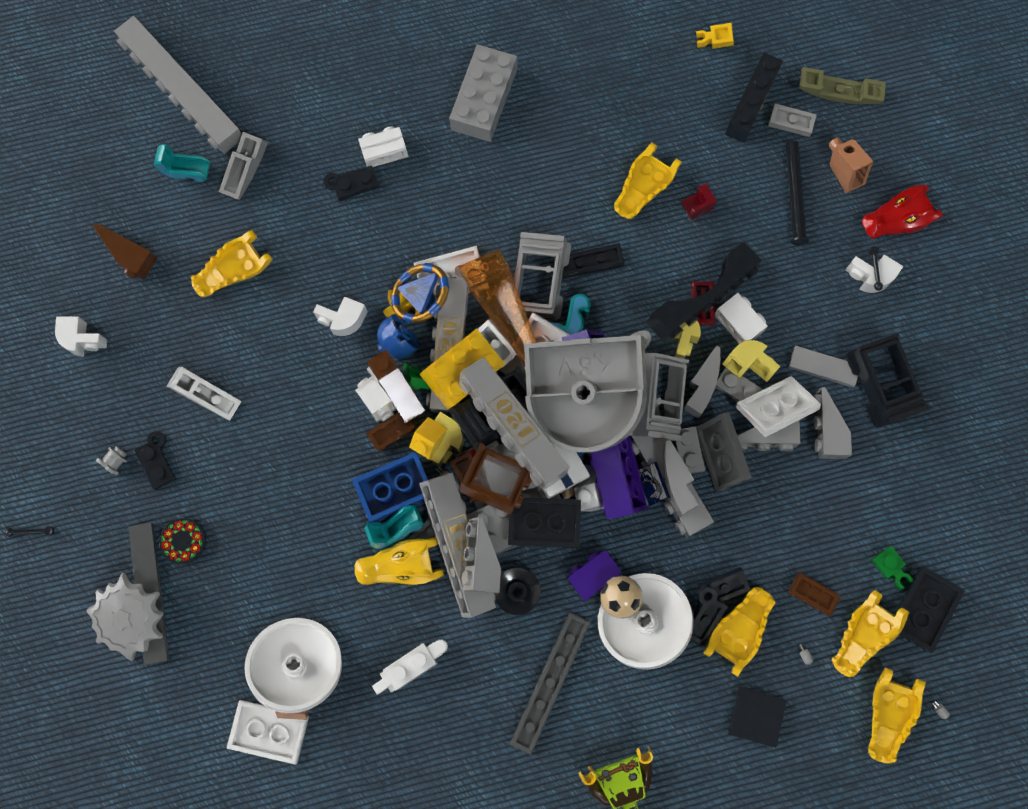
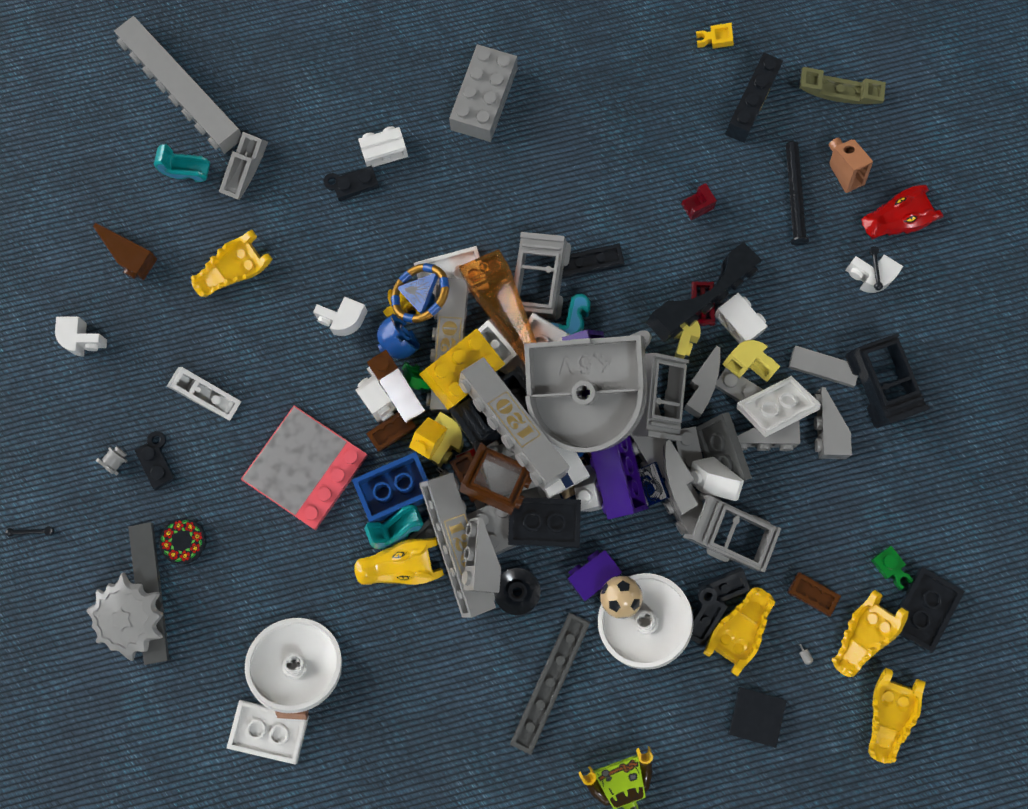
white hinge [372,639,448,694] -> none
yellow animal [614,142,682,219] -> none
light grey plate [768,104,817,137] -> none
light grey piece [932,701,950,719] -> none
none -> flat silver plate [241,406,368,530]
none -> light grey piece [683,492,781,572]
none -> white slope [690,457,744,501]

